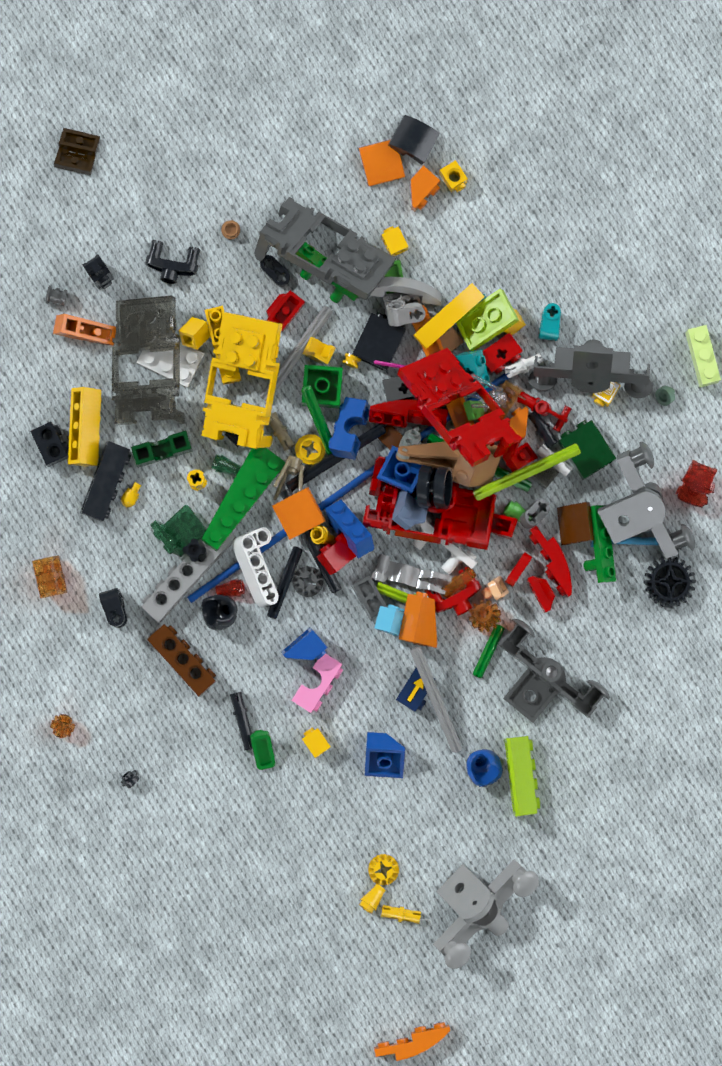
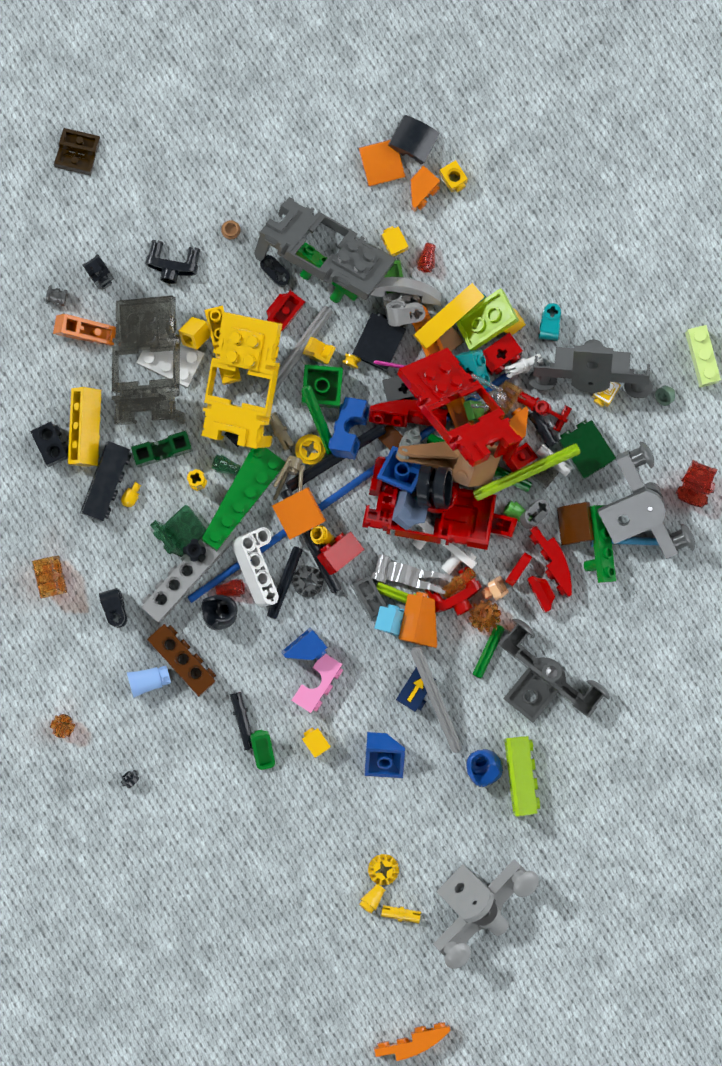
blue arch [325,500,375,559] -> none
black gear [643,557,696,608] -> none
none -> light blue plant [127,666,171,698]
none -> clear red cone [416,243,436,273]

